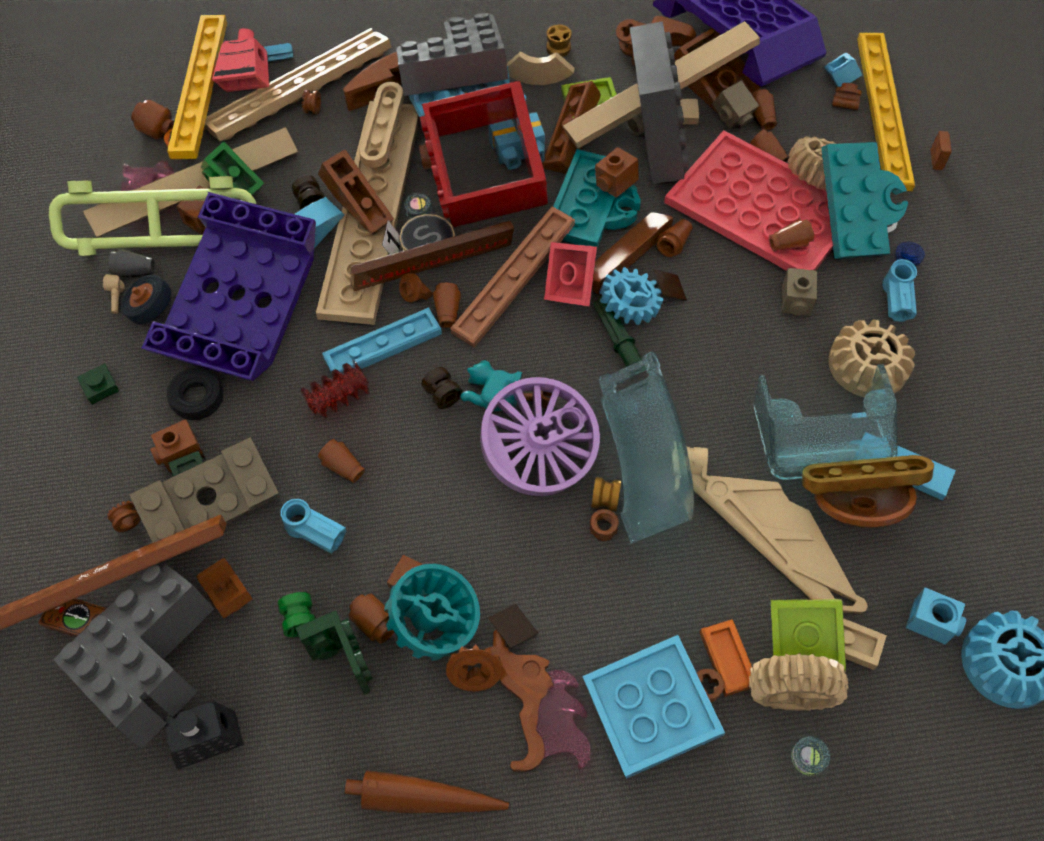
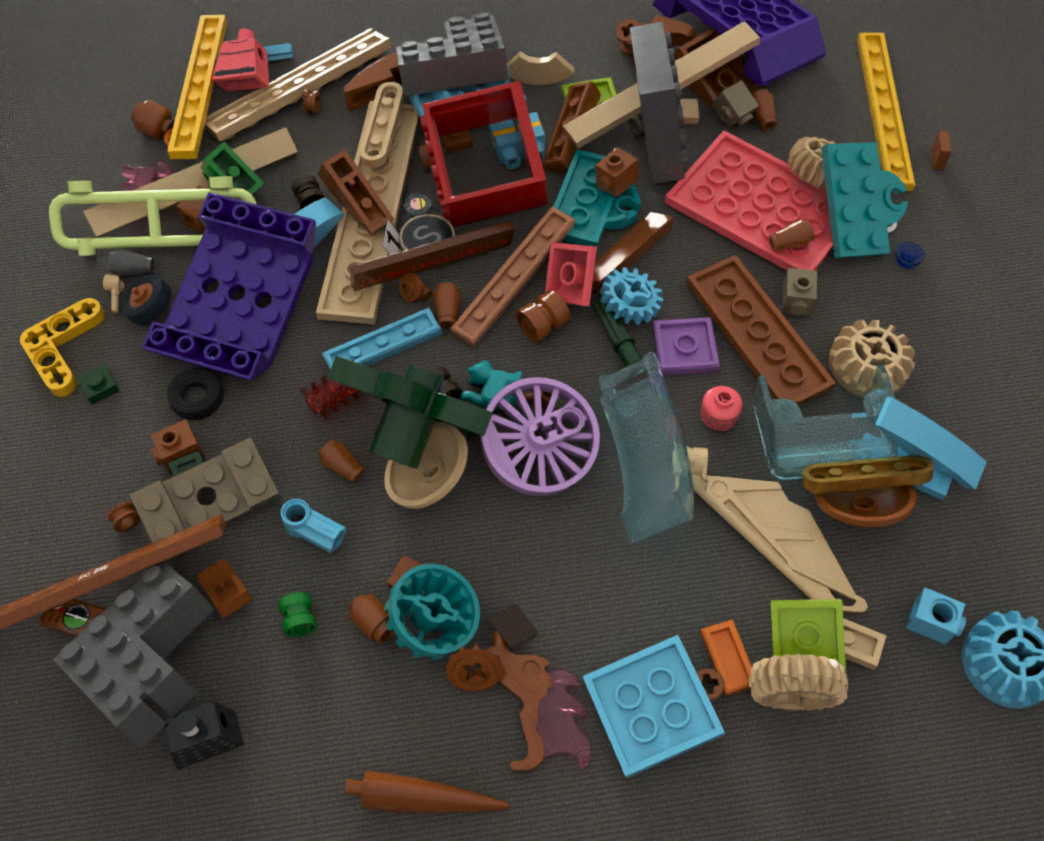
dark green bracket [296,610,373,695] -> none
pearl gold wheel [546,24,572,57] -> none
dark orange axle [590,509,619,541] -> none
pearl gold wheel [591,477,621,512] -> none
dark brown sticker [653,269,687,301] -> none
dark orange cone [657,219,693,257] -> none
dark orange cone [750,129,789,162] -> none
clear light blue tile [791,736,830,776] -> none
medium azure slope [824,53,862,87] -> none
dark orange plate [831,83,862,110] -> none
medium azure piece [882,259,917,322] -> none
none -> yellow beam [20,298,105,397]
none -> dark green plant [327,356,493,469]
none -> tan dish [384,422,468,509]
none -> dark orange plate [441,130,473,154]
none -> dark orange wheel [515,290,571,343]
none -> medium lavender tile [652,317,720,376]
none -> dark orange plate [686,255,836,414]
none -> coral head [700,386,743,432]
none -> medium azure slope [875,397,987,490]

